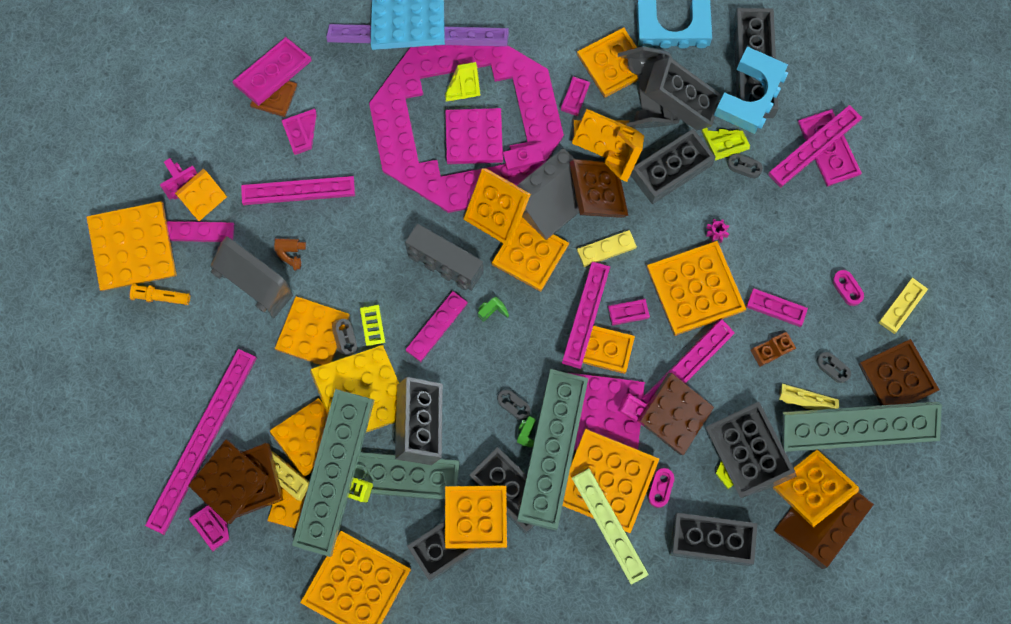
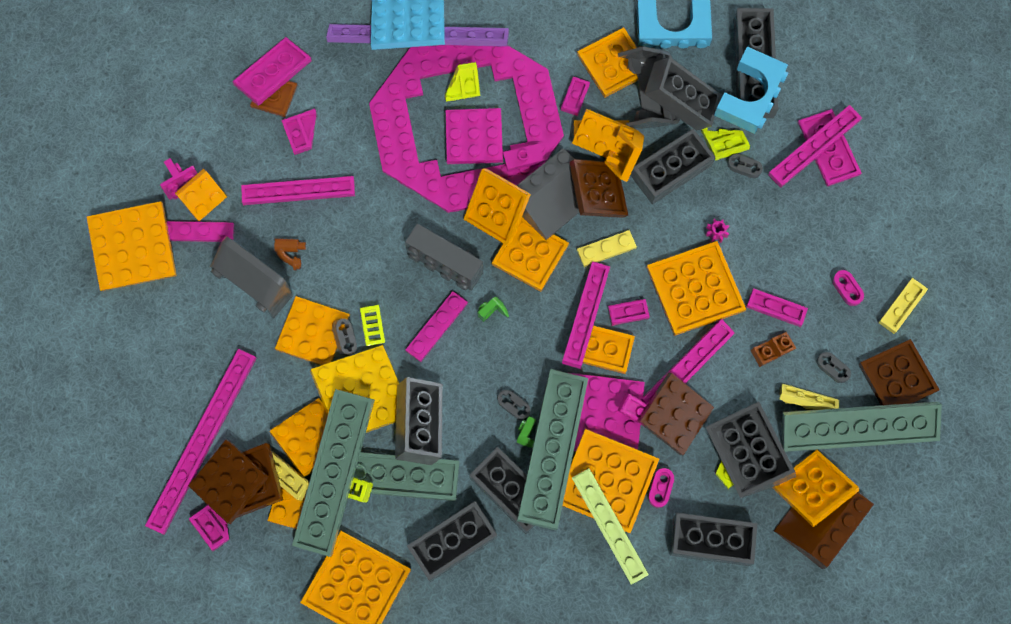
light orange pin [130,283,191,305] -> none
light orange plate [445,486,507,549] -> none

